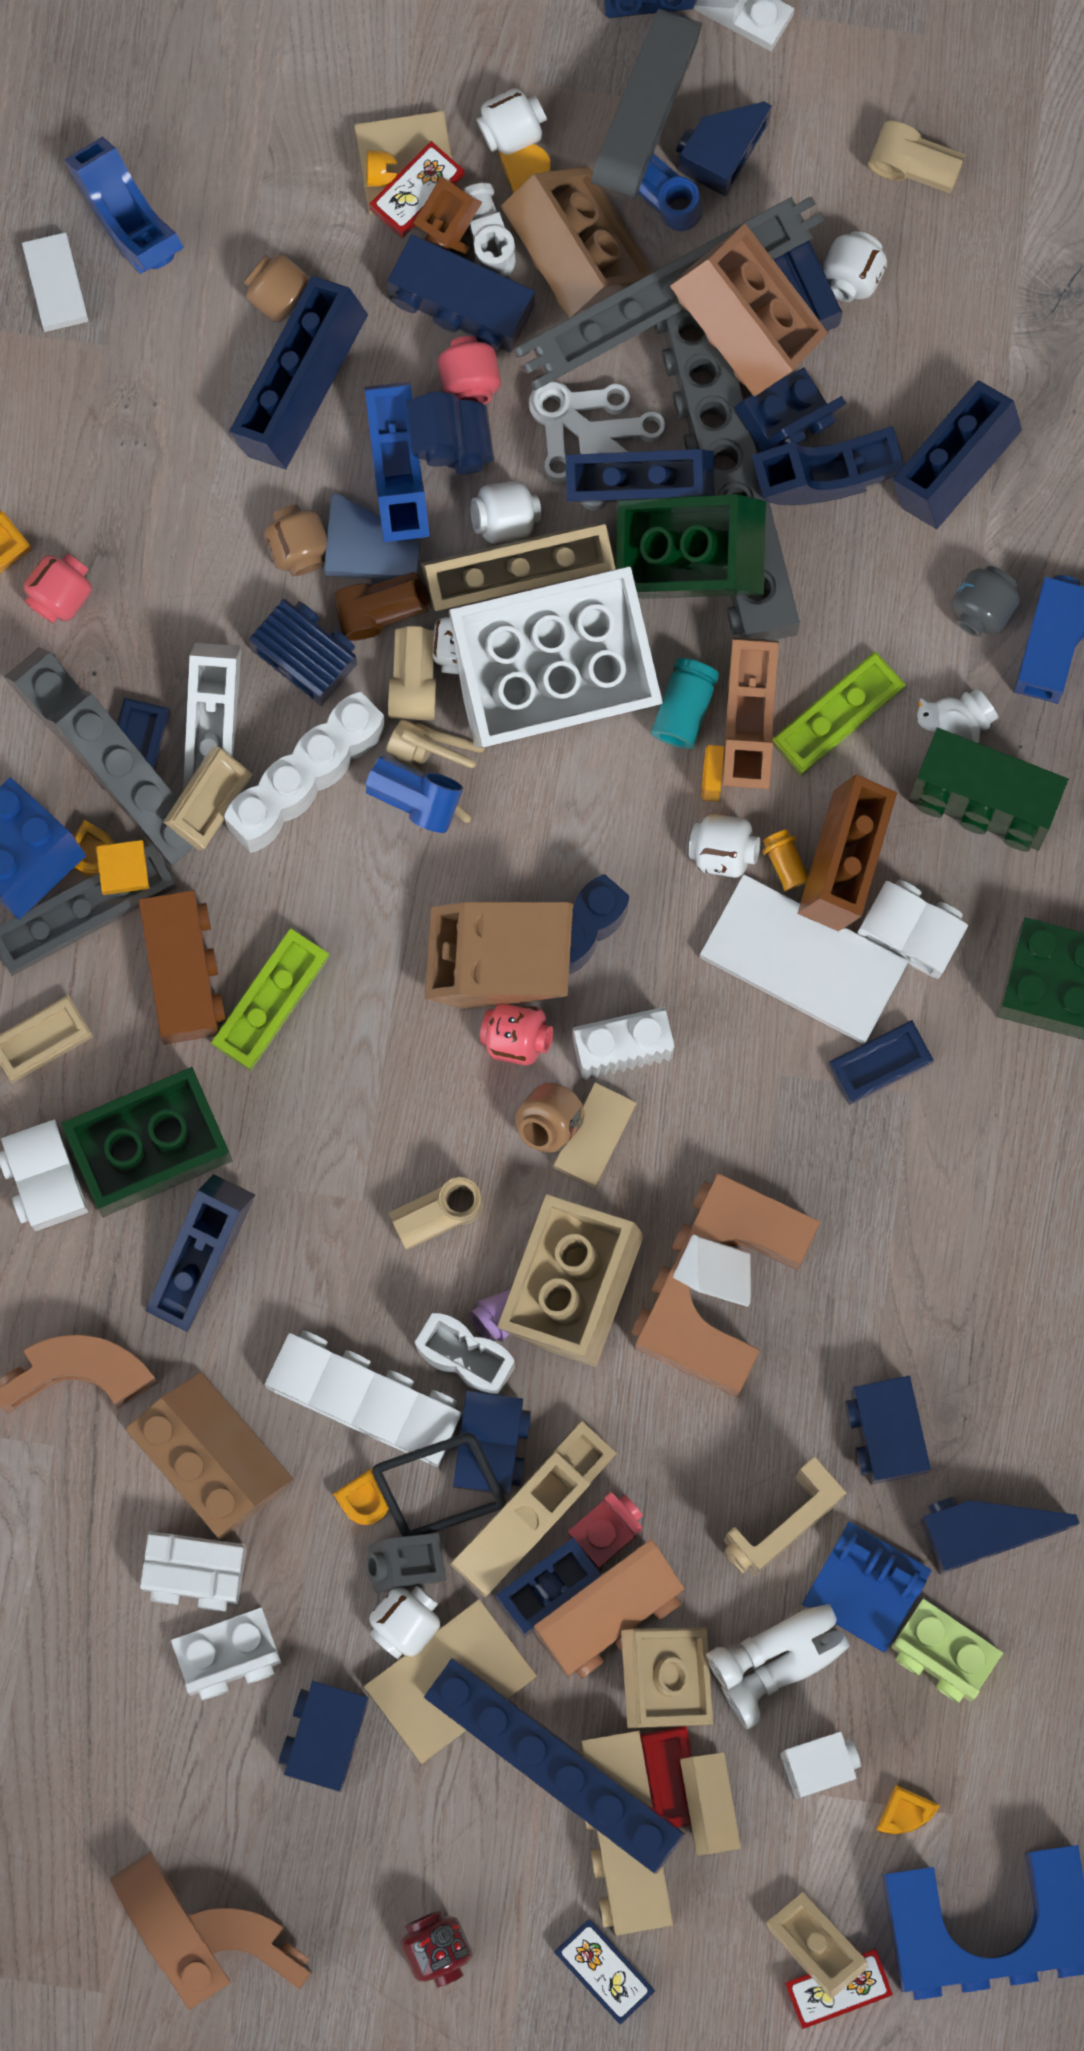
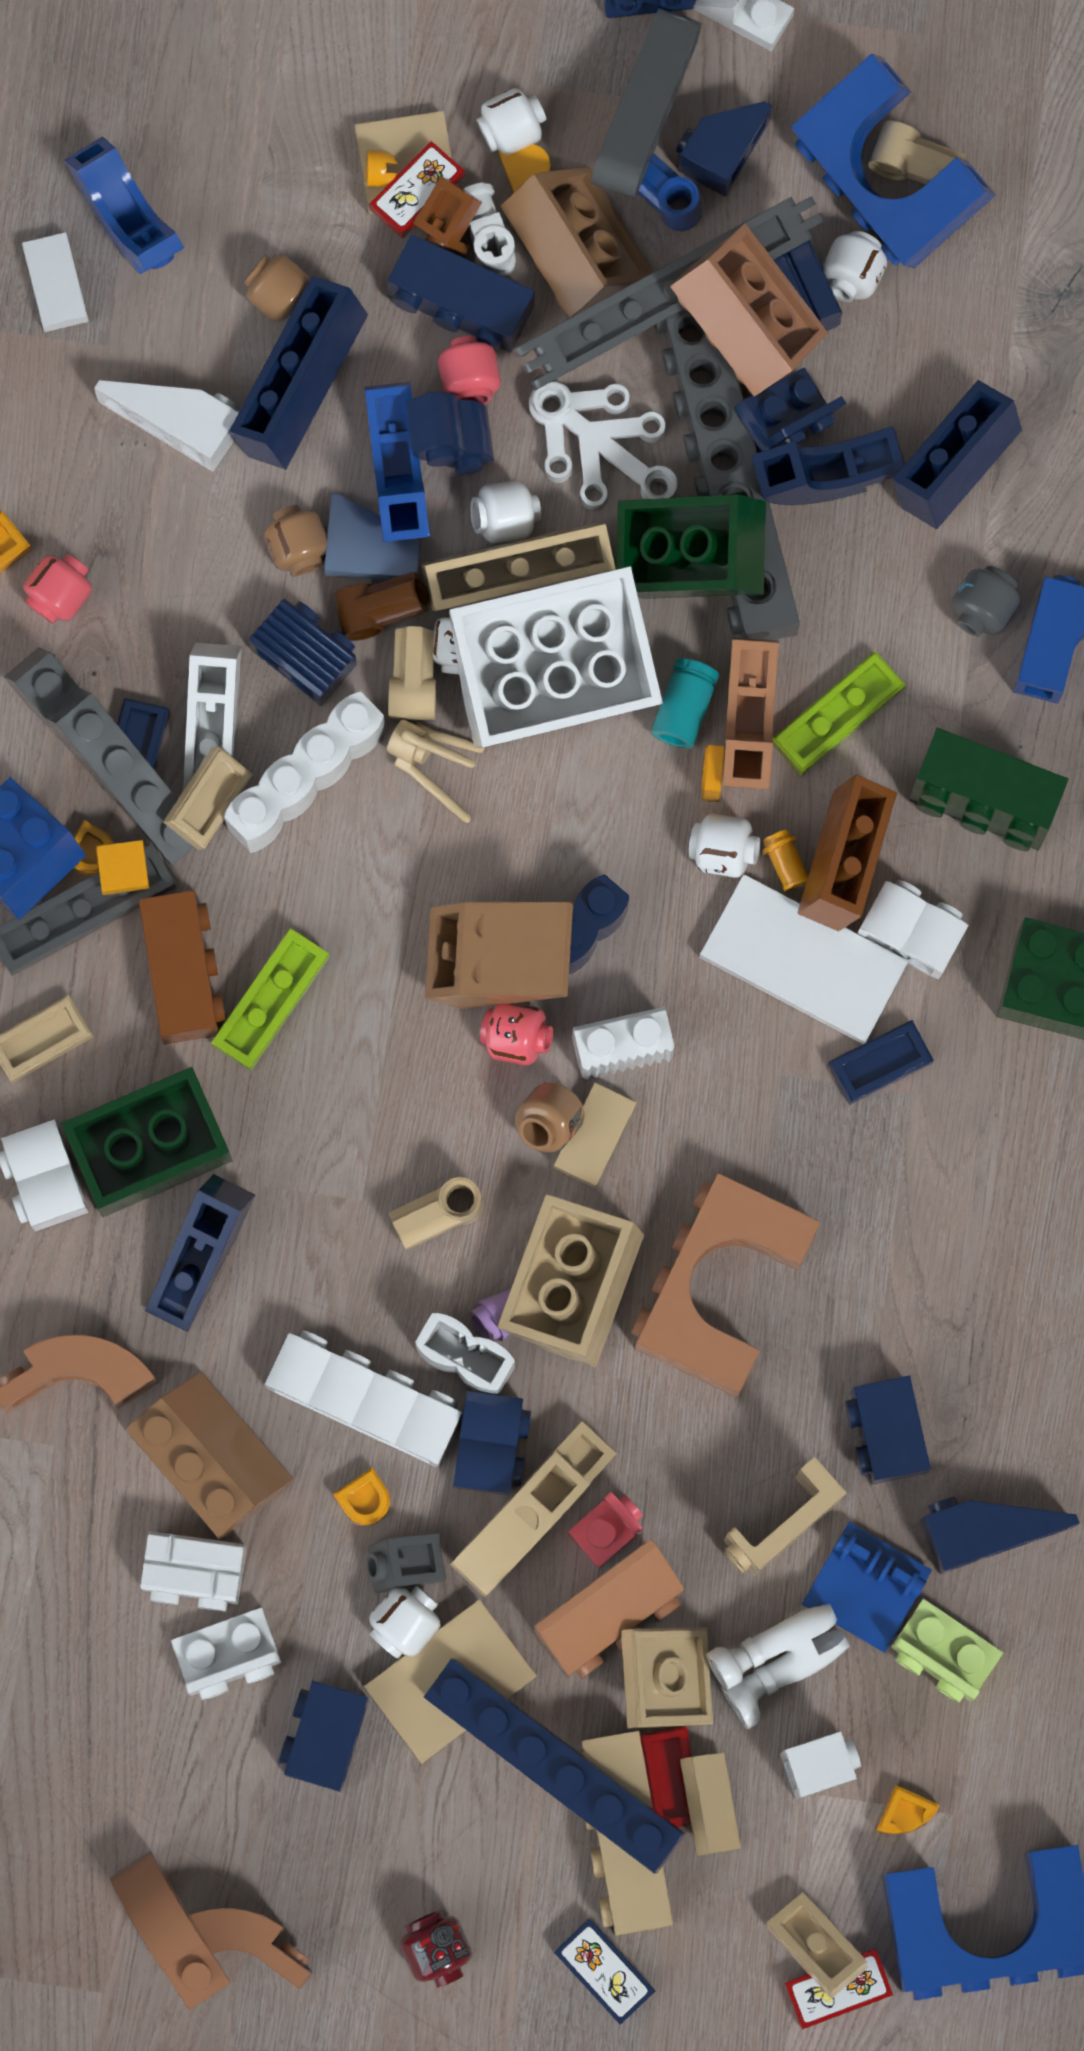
blue piece [365,755,464,833] -> none
black piece [372,1433,506,1537] -> none
dark blue brick [496,1537,602,1638] -> none
dark blue brick [565,449,715,503] -> none
white slope [673,1234,751,1307] -> none
white animal [916,688,999,743] -> none
none -> white slope [94,380,239,472]
none -> blue arch [791,53,996,268]

